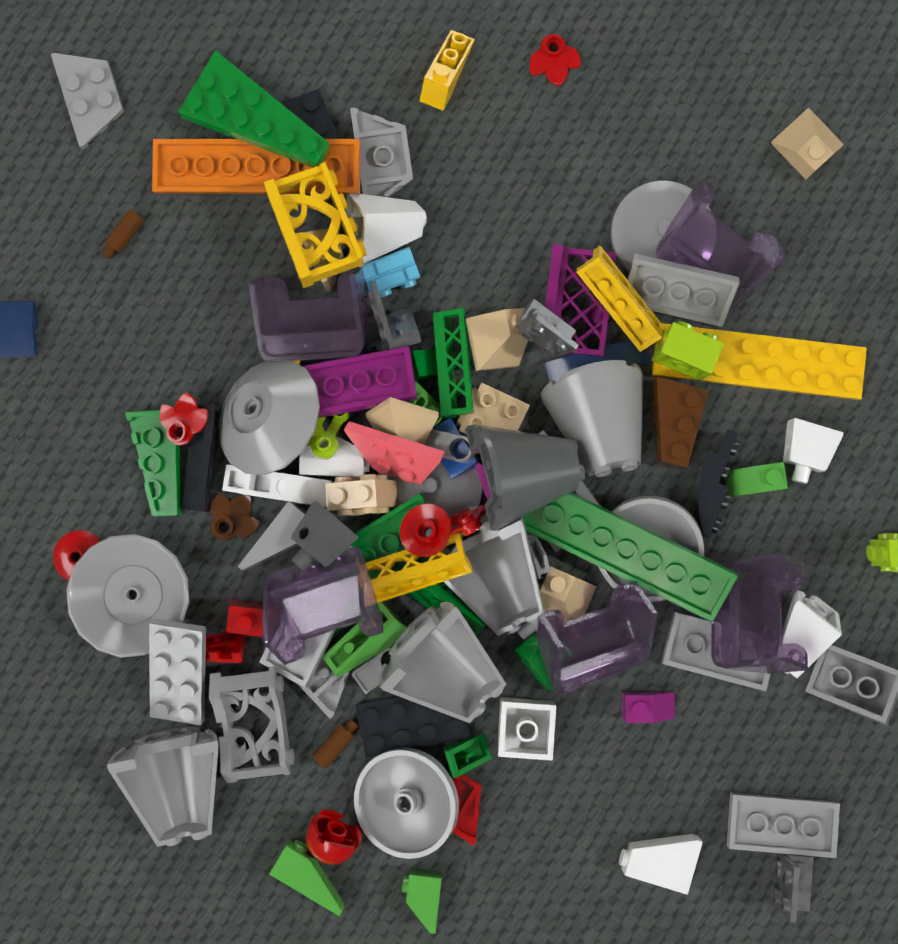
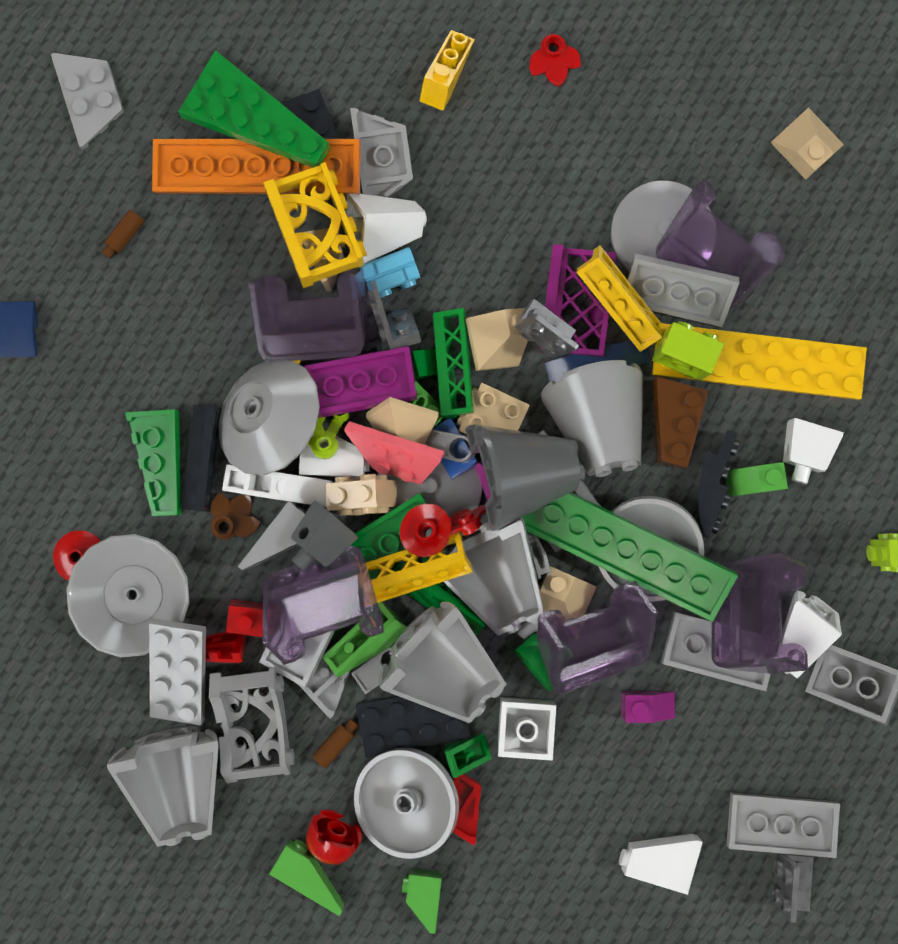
red plate [160,392,208,446] -> none

